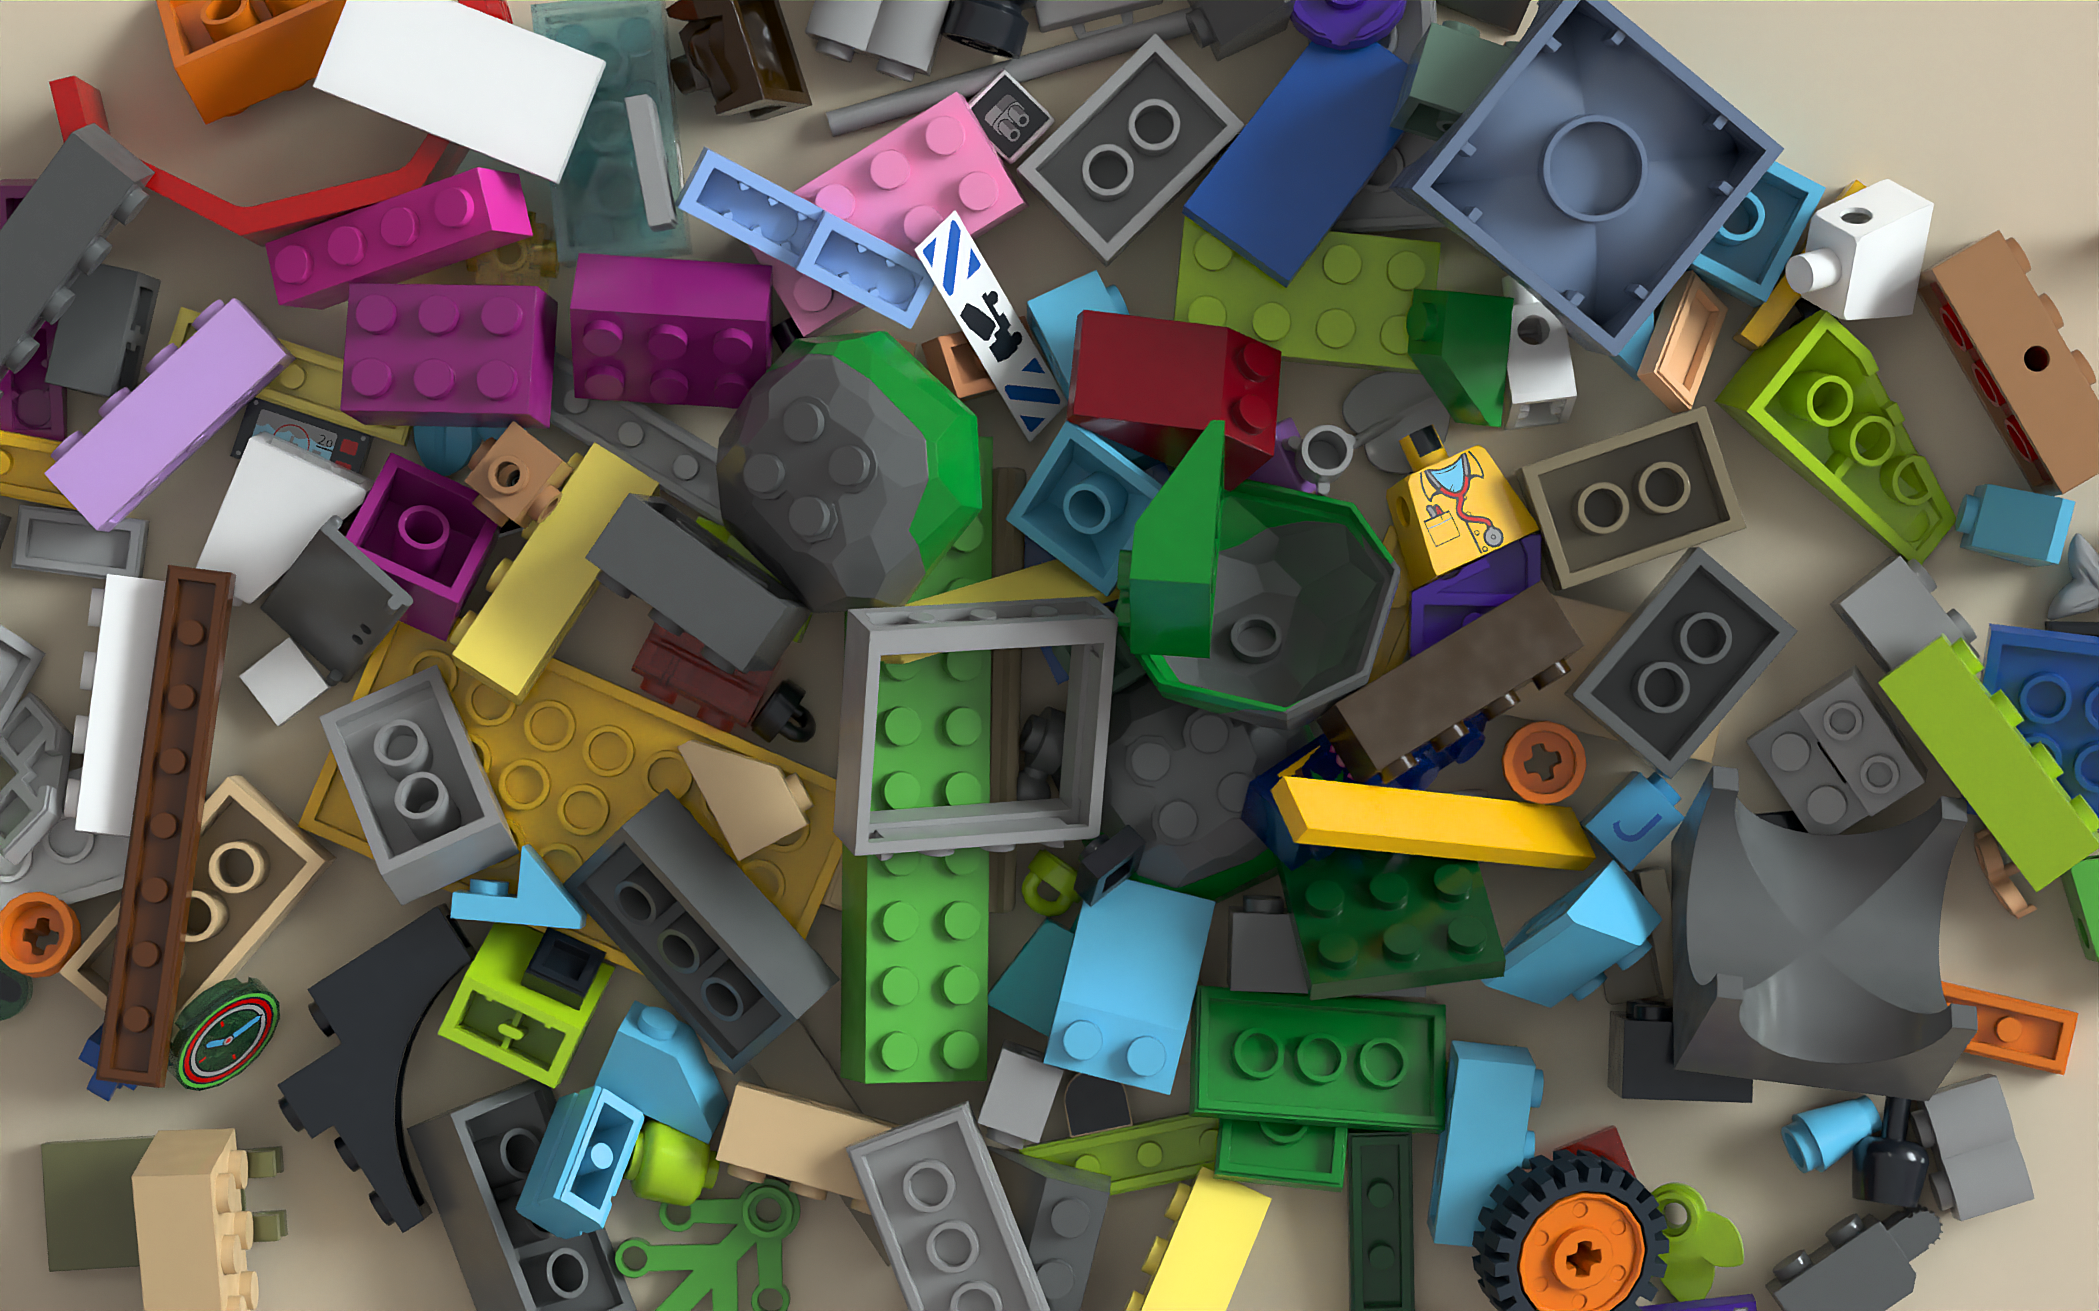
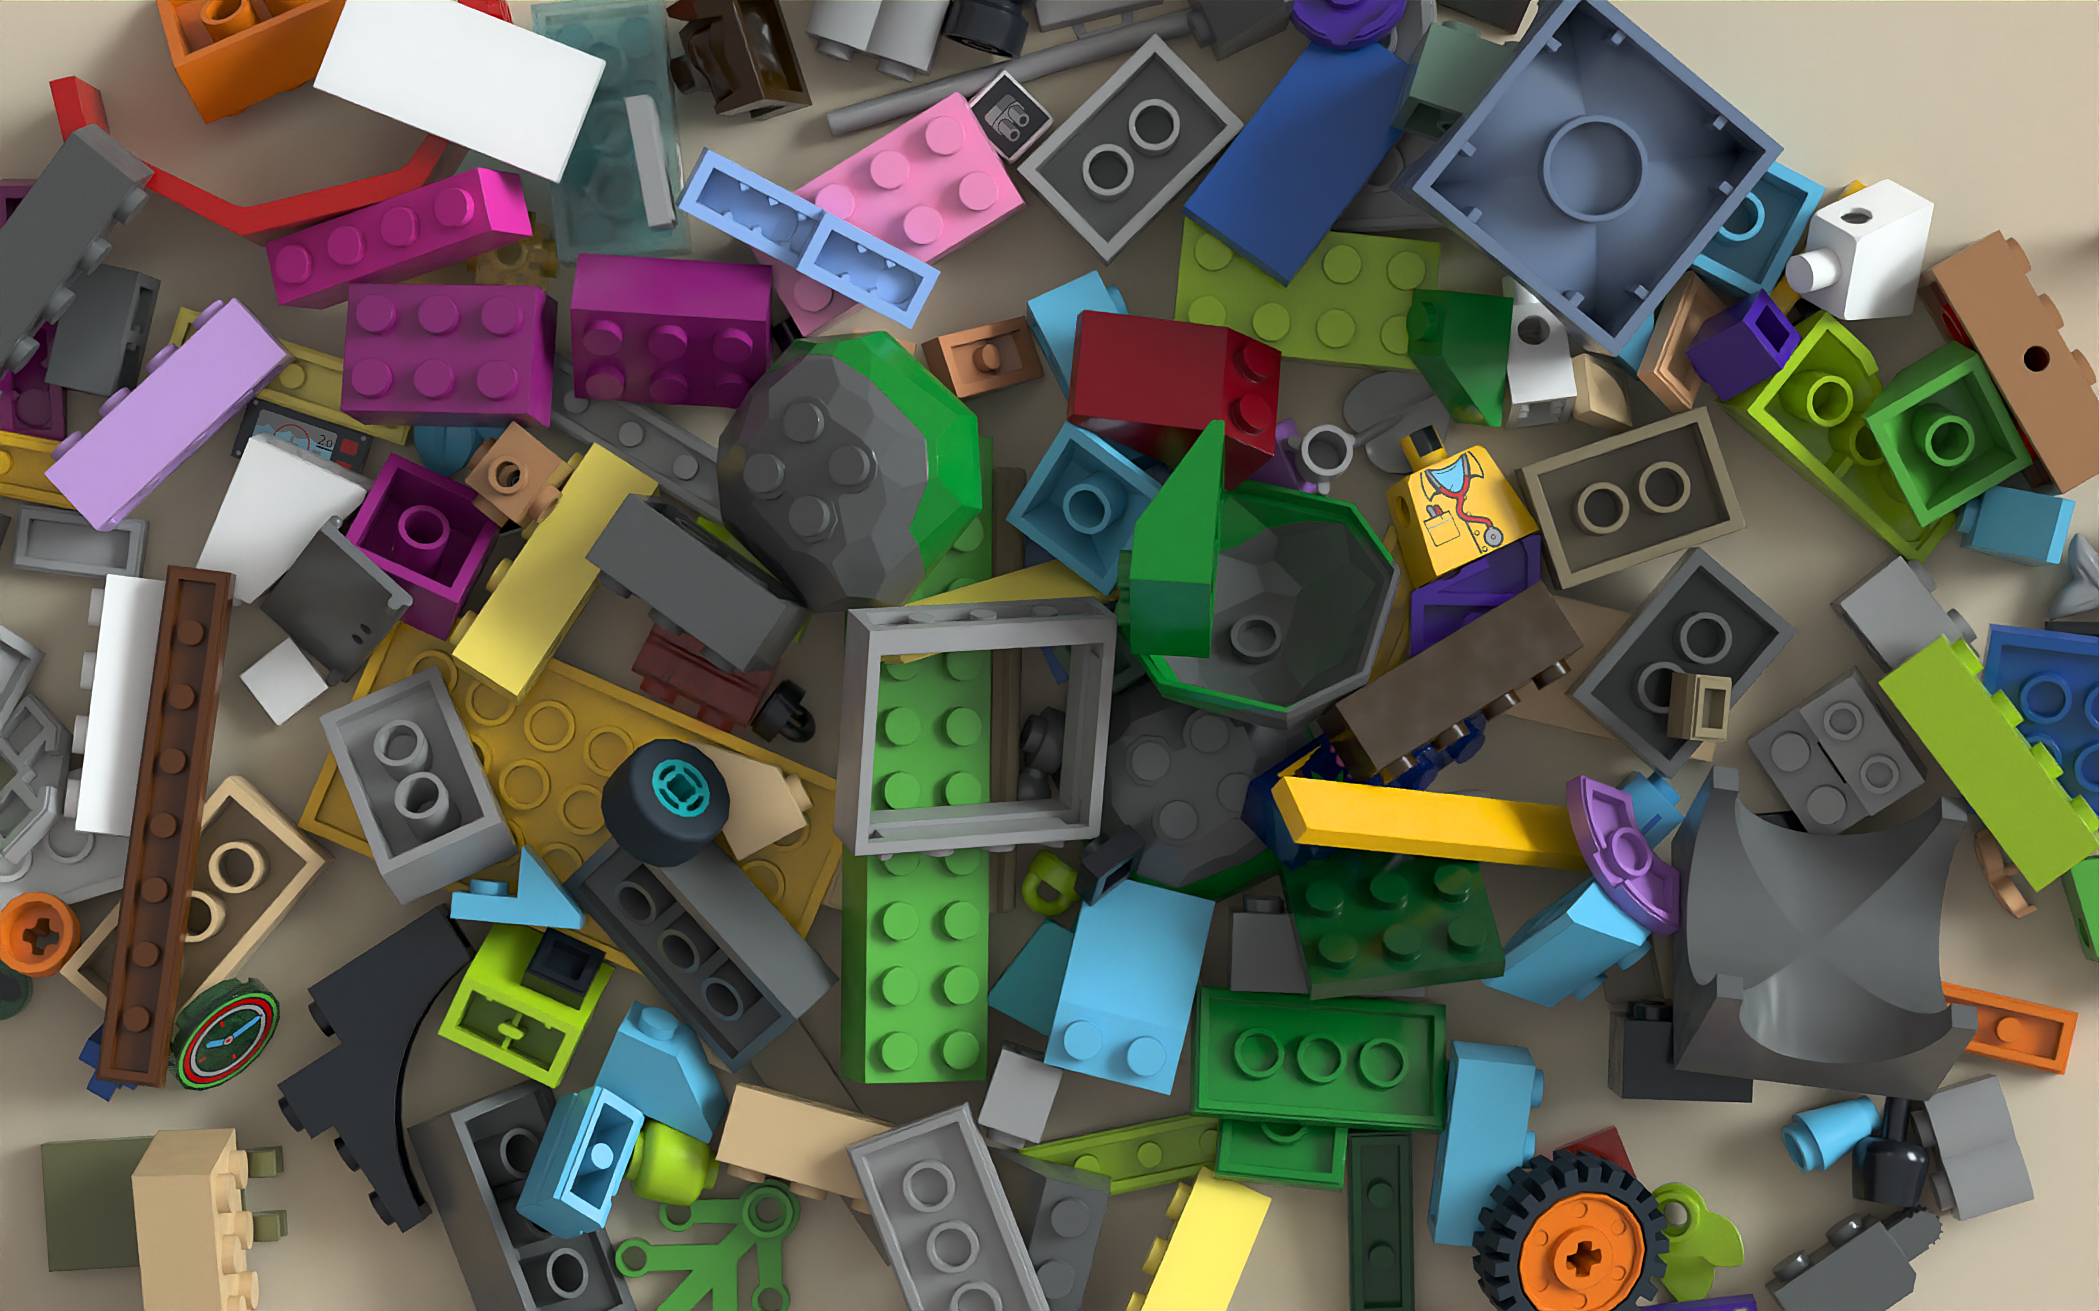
white sticker [914,210,1068,443] -> none
black tile [1064,1072,1133,1138] -> none
orange piece [1501,721,1587,804] -> none
none -> black wheel [601,739,730,867]
none -> medium lavender tile [1566,775,1680,937]
none -> tan tile [1571,353,1633,435]
none -> dark tan slope [1666,672,1732,742]
none -> dark purple brick [1685,288,1802,402]
none -> bright green slope [1862,340,2033,528]

